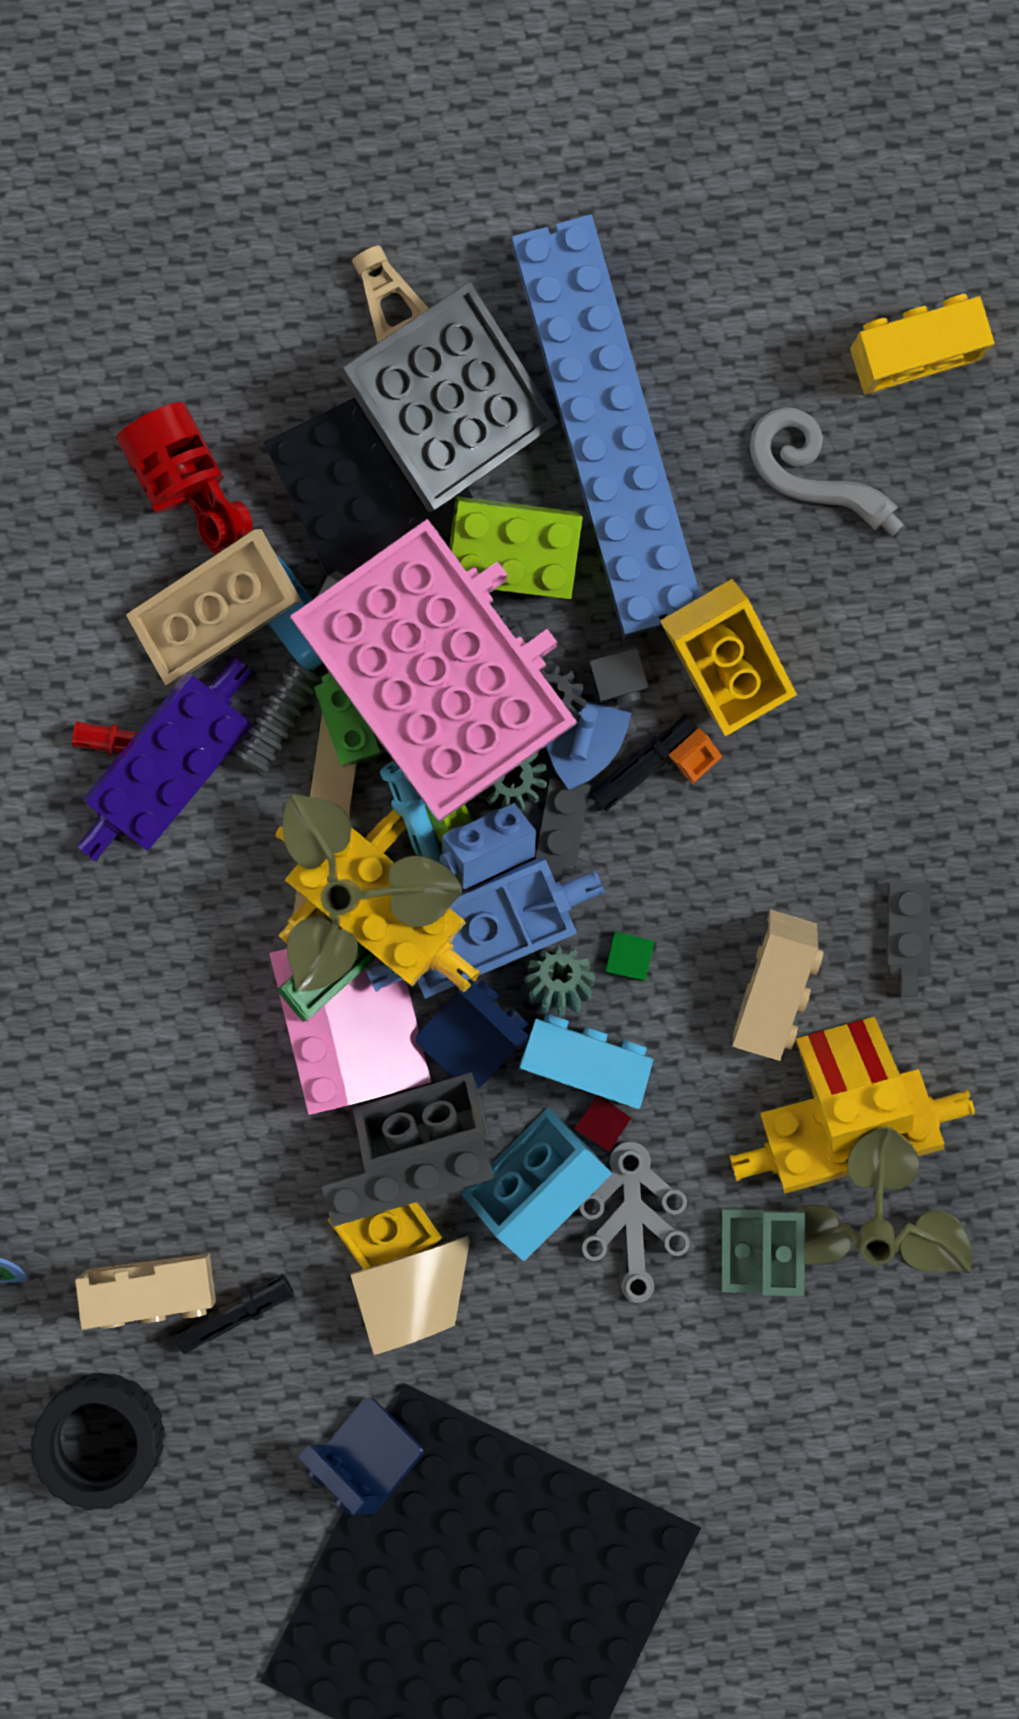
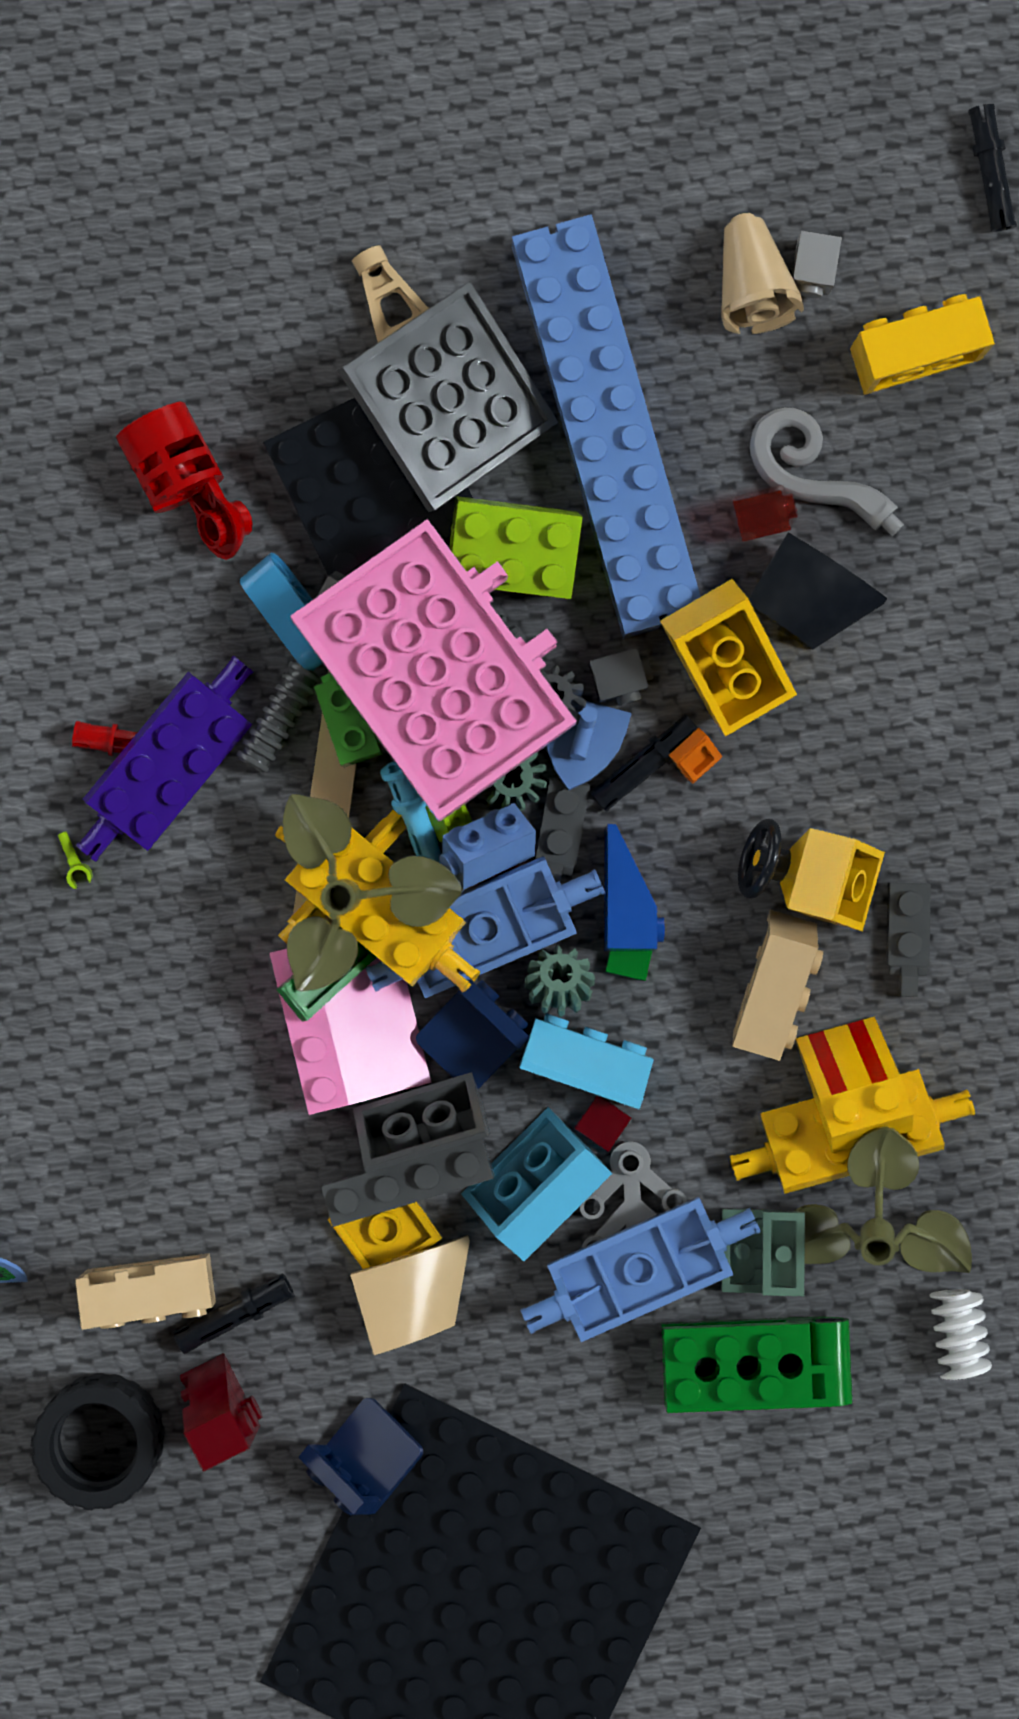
tan plate [126,529,302,686] -> none
none -> lime hand [57,832,93,889]
none -> dark red wedge [180,1353,263,1472]
none -> medium blue plate [520,1197,761,1342]
none -> blue slope [604,824,665,952]
none -> green hinge [661,1316,853,1413]
none -> tan cone [721,213,804,334]
none -> clear red brick [733,485,798,542]
none -> yellow piece [738,818,885,932]
none -> black slope [749,532,887,650]
none -> light grey brick [791,231,842,299]
none -> white piece [929,1289,992,1380]
none -> black pin [968,104,1017,232]

